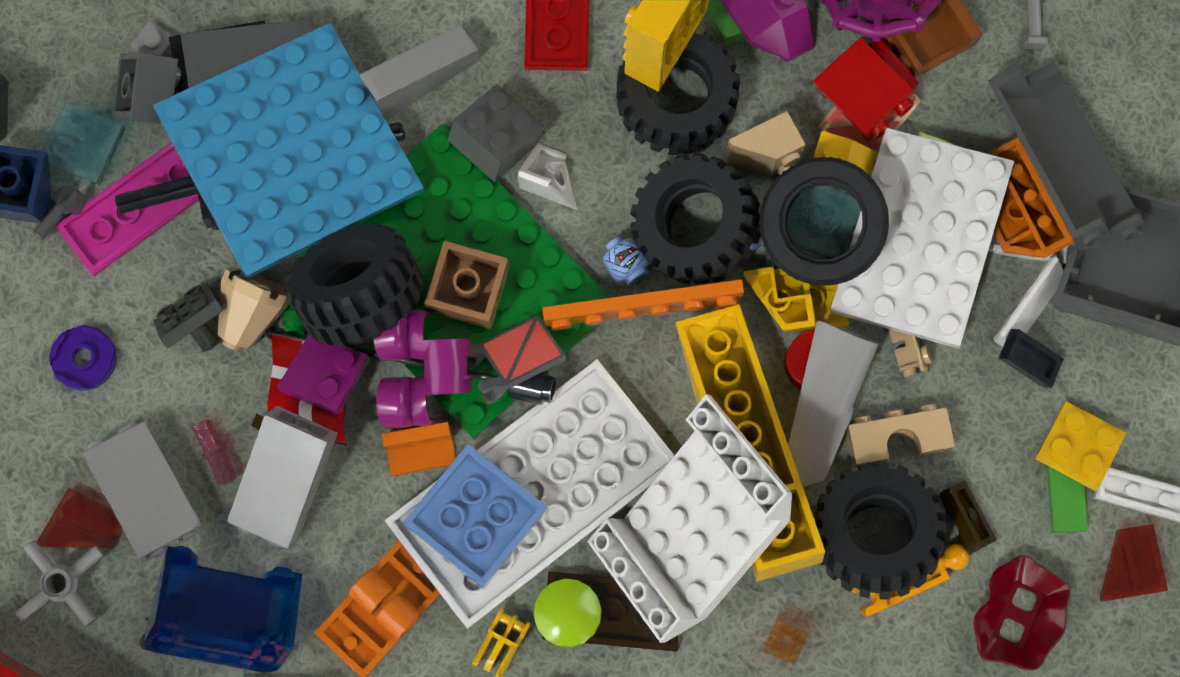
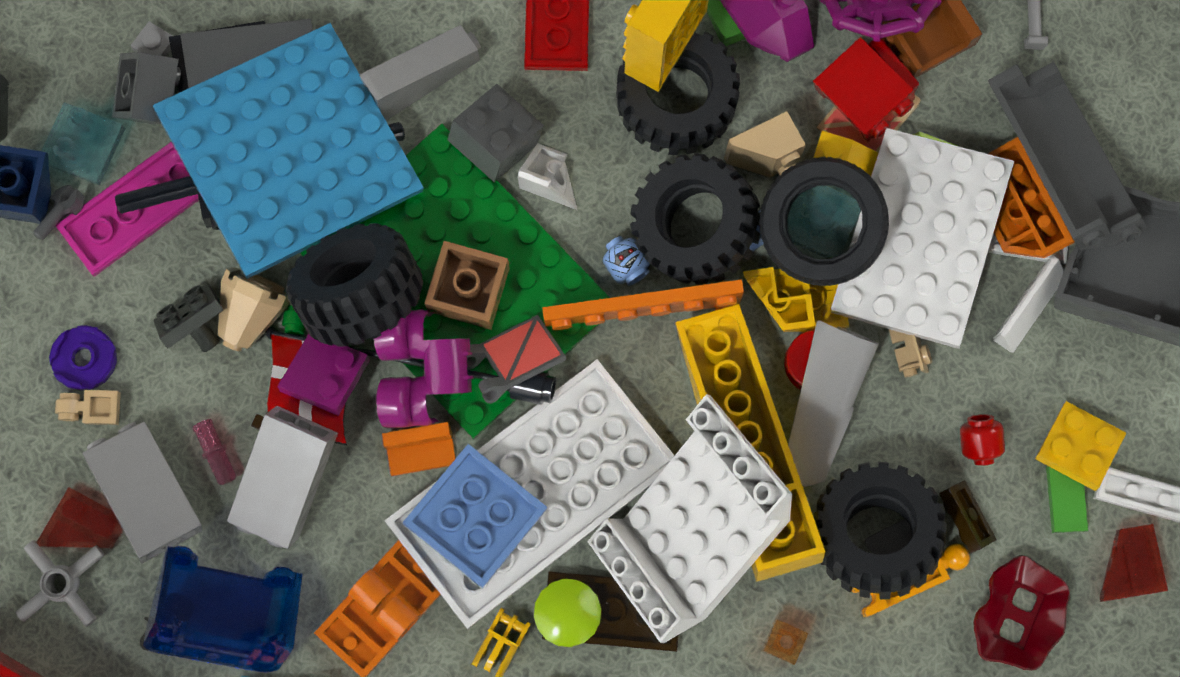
tan arch [845,404,955,468] -> none
black tile [998,329,1064,388] -> none
none -> tan plate [55,390,121,425]
none -> red head [960,414,1005,466]

